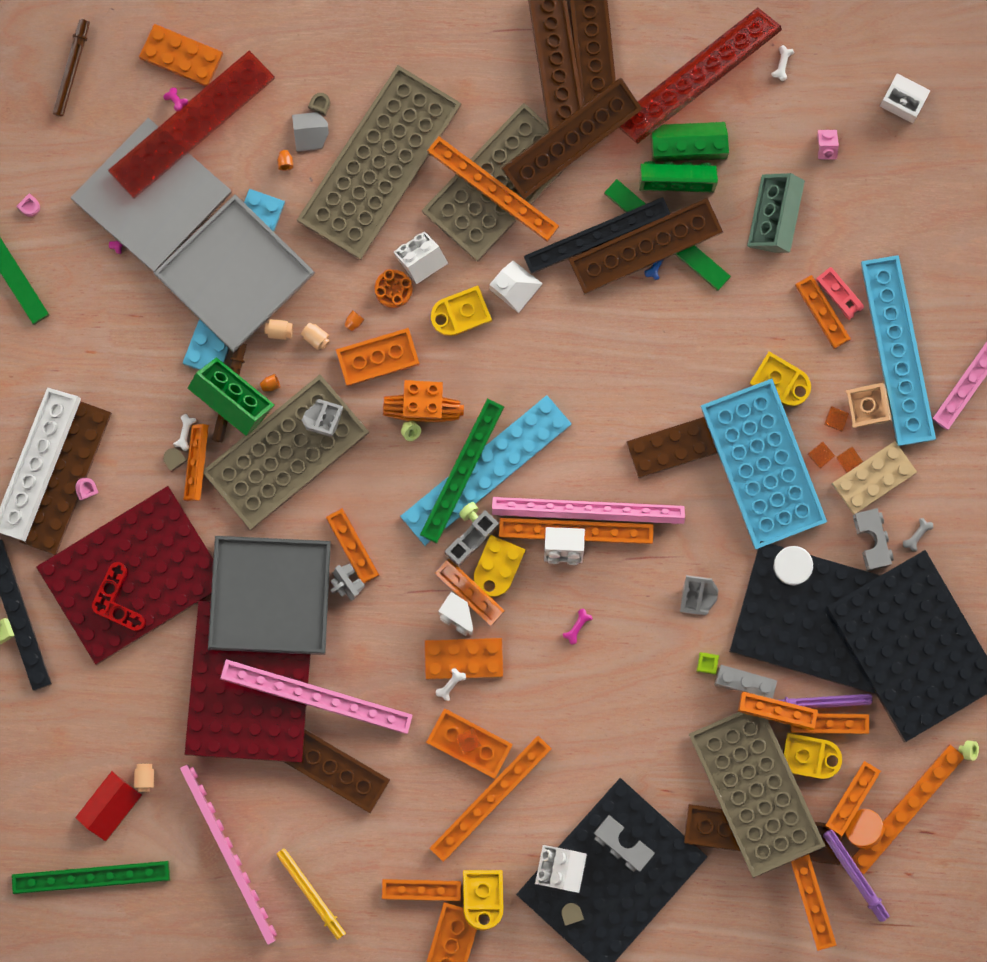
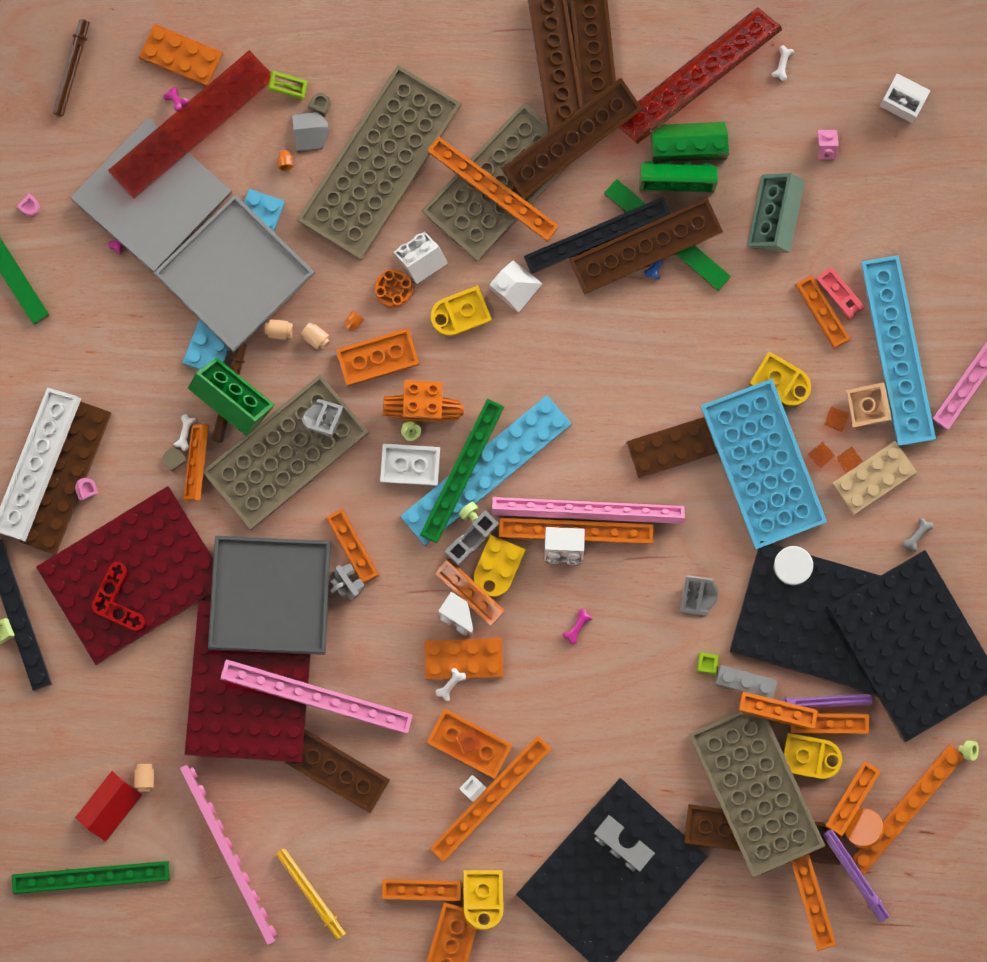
orange hose [260,374,281,392] -> none
white slope [535,845,587,893] -> none
dark tan tile [562,903,584,926] -> none
light grey arch [853,508,894,571] -> none
none -> lime tile [267,71,308,100]
none -> white plate [380,444,440,486]
none -> white plate [459,775,486,802]

